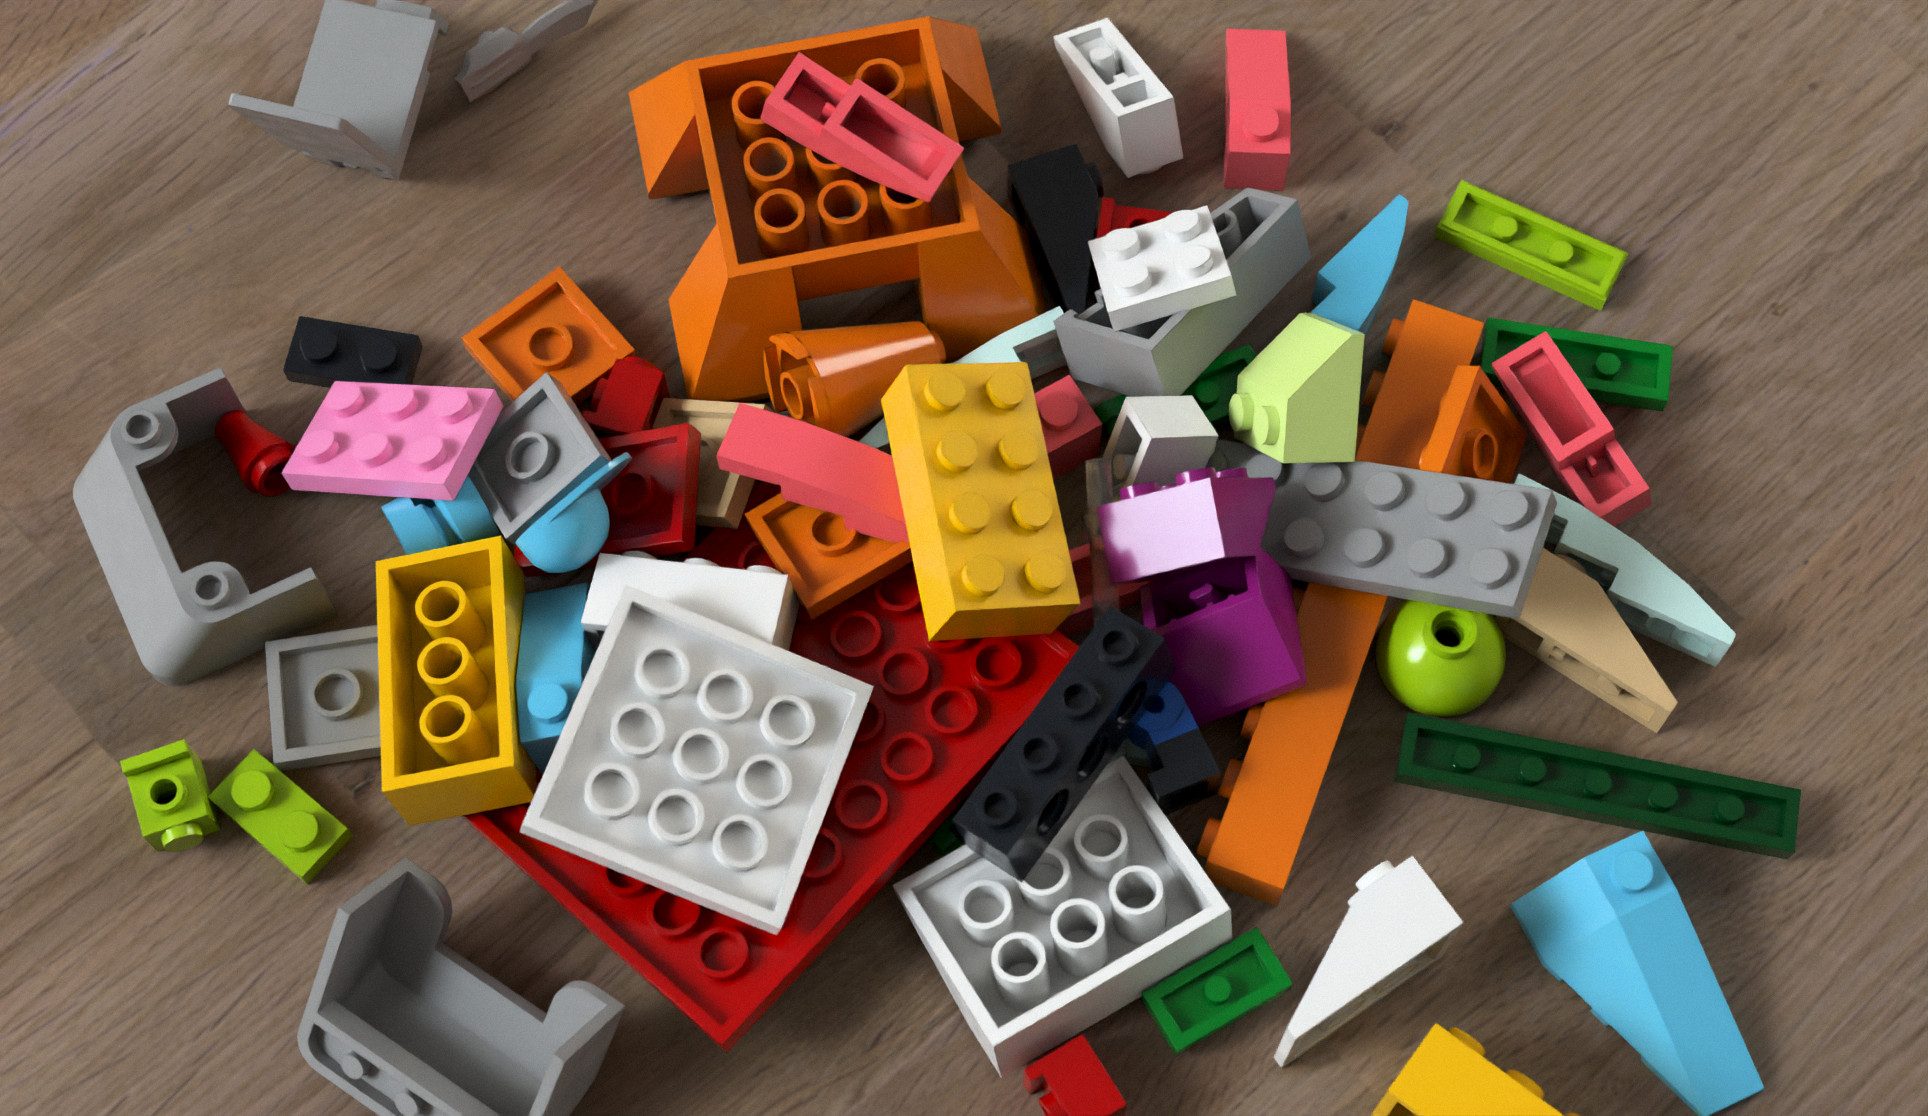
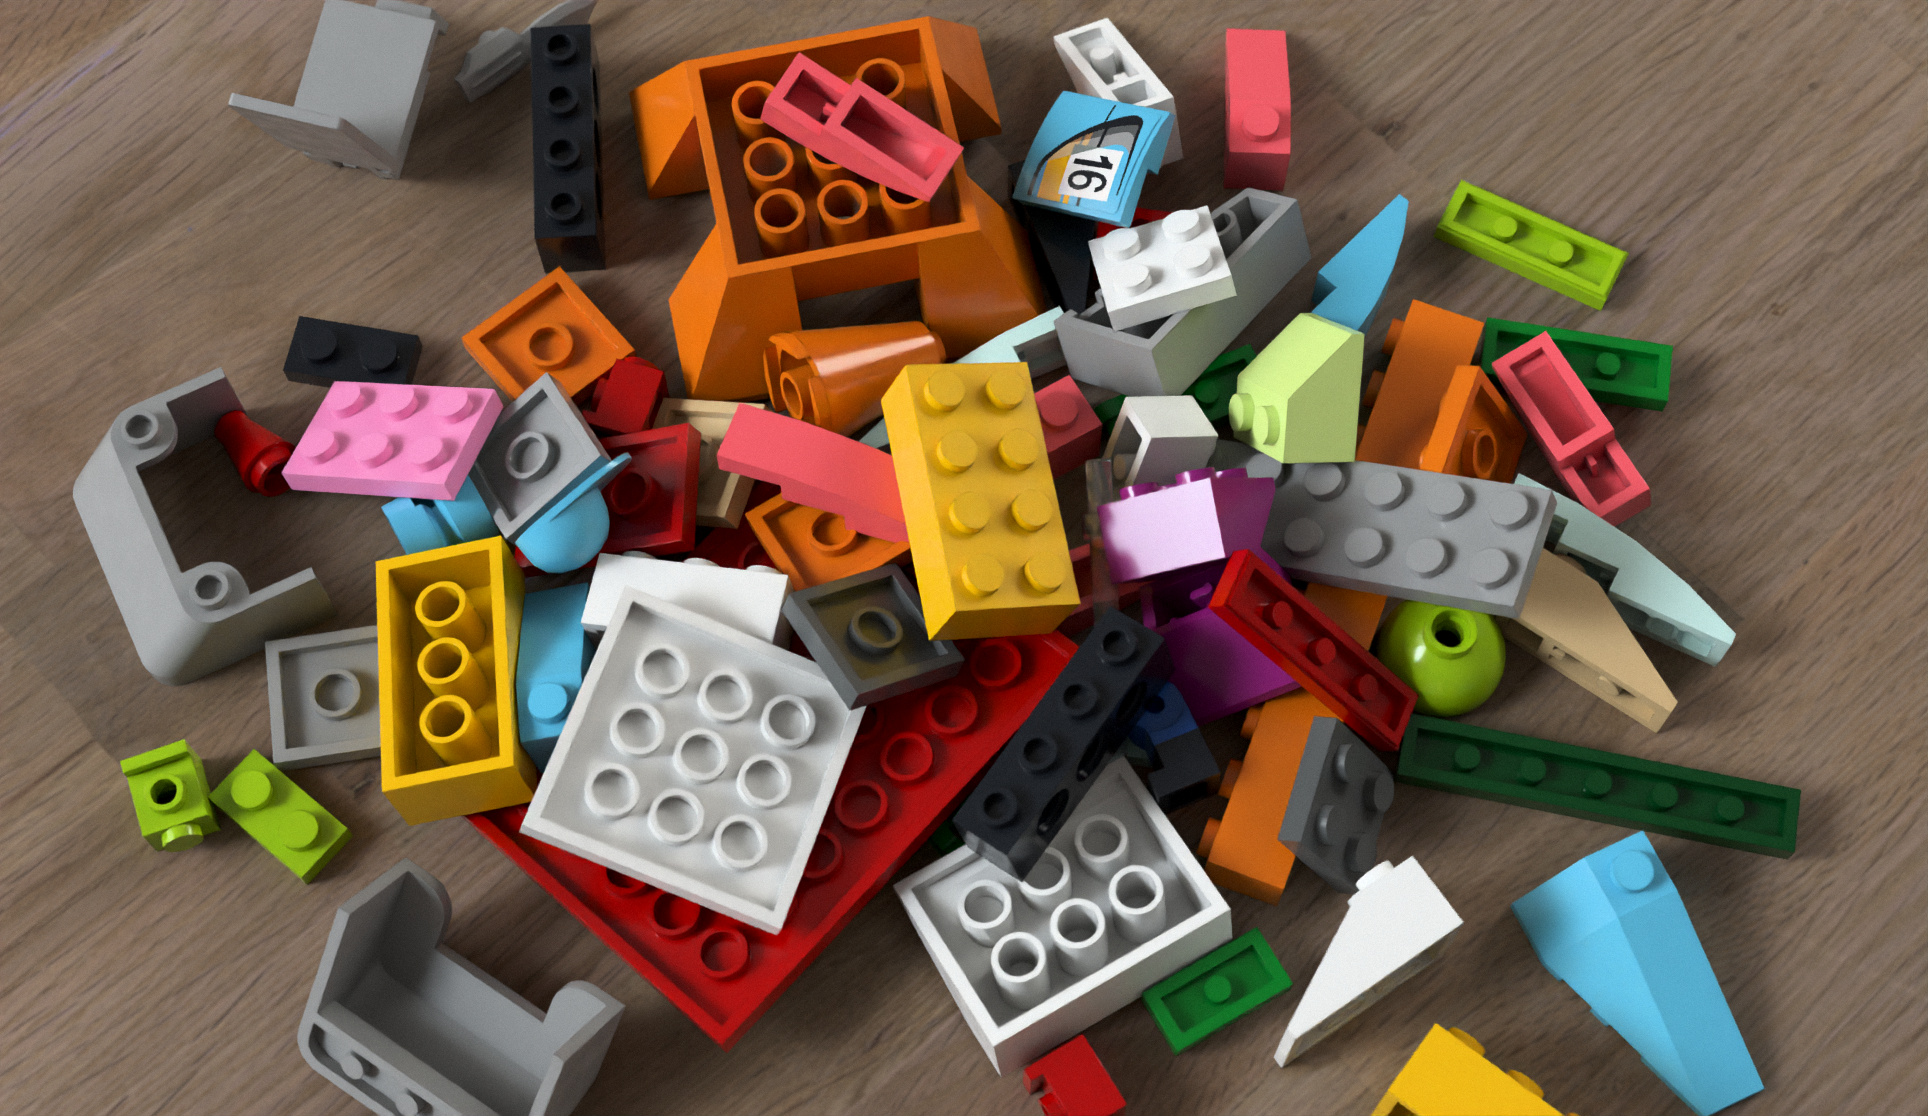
none -> black brick [530,24,606,274]
none -> dark grey plate [781,563,965,711]
none -> medium azure slope [1012,91,1175,228]
none -> red tile [1208,549,1419,752]
none -> dark grey plate [1277,716,1395,895]

